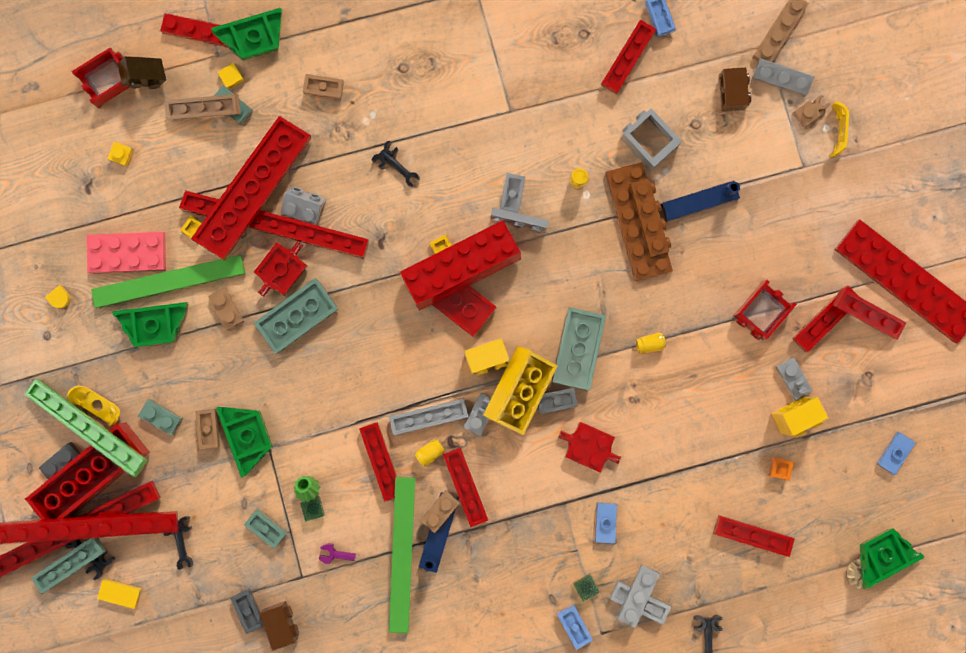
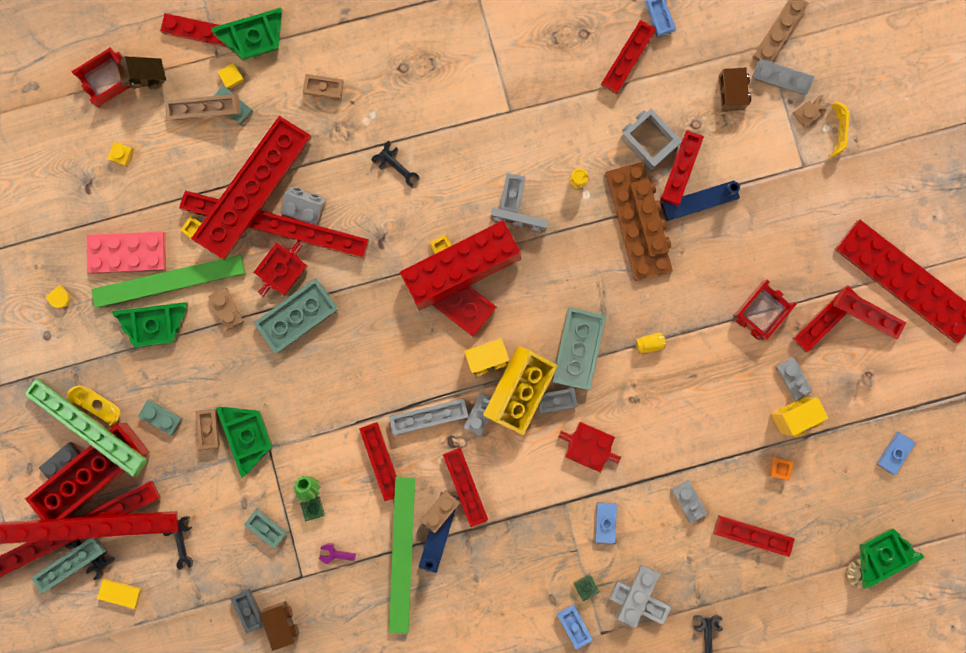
yellow piece [414,439,445,467] -> none
none -> red plate [660,130,704,206]
none -> light grey plate [671,480,708,524]

